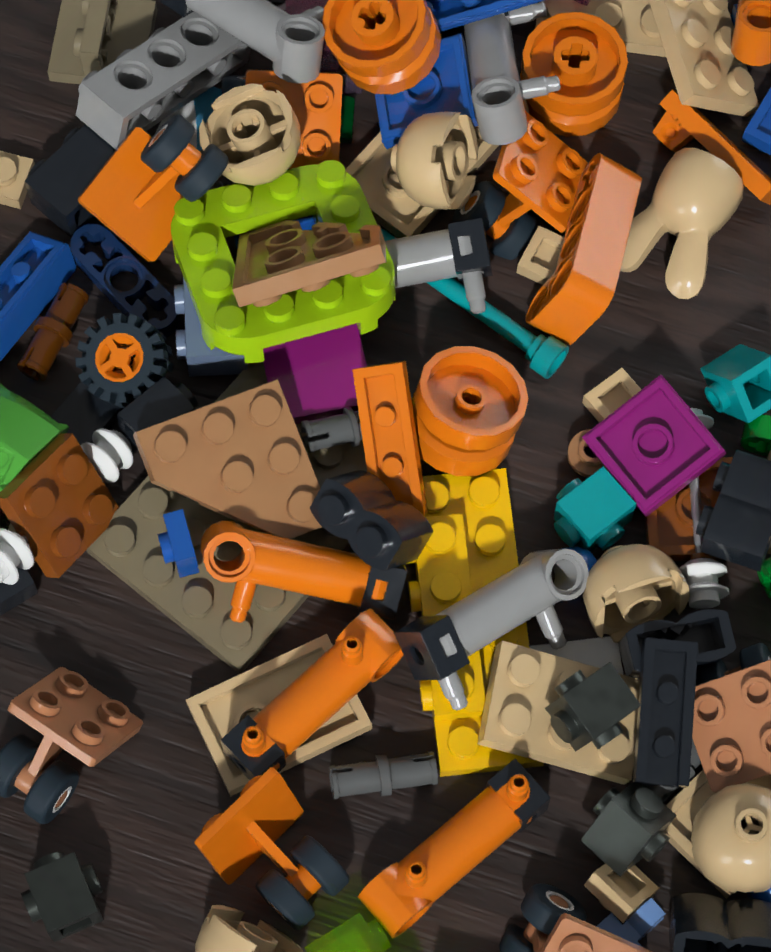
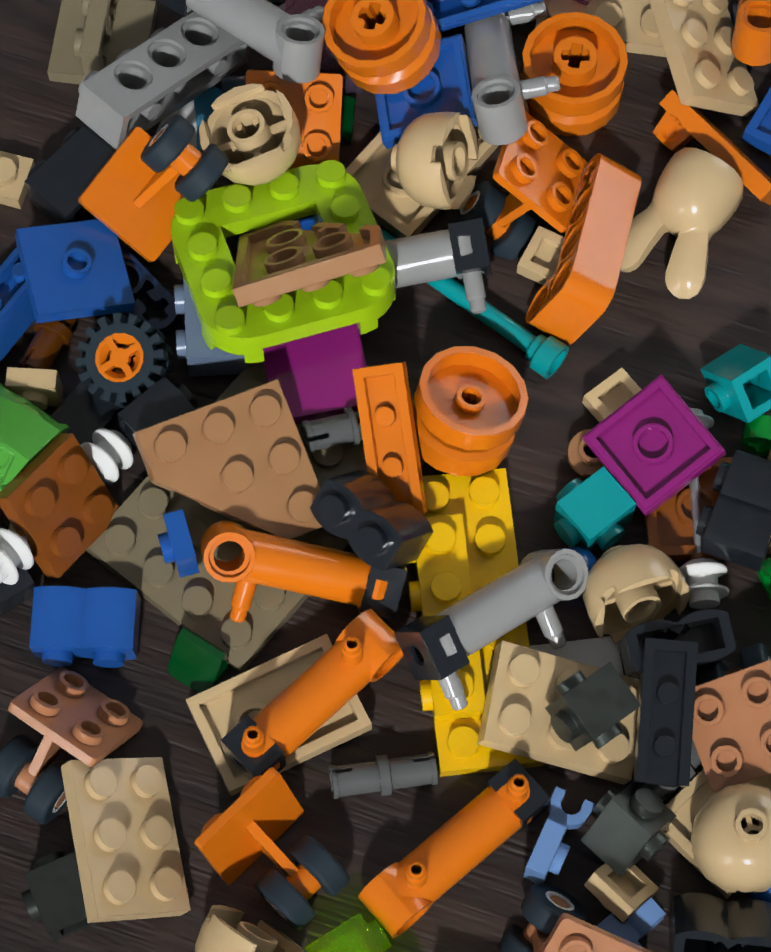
none -> tan plate [5,367,63,411]
none -> blue plate [15,219,135,324]
none -> blue brick [29,586,141,668]
none -> tan plate [61,757,191,923]
none -> dark green slope [167,628,229,693]
none -> medium blue plate [523,786,595,884]

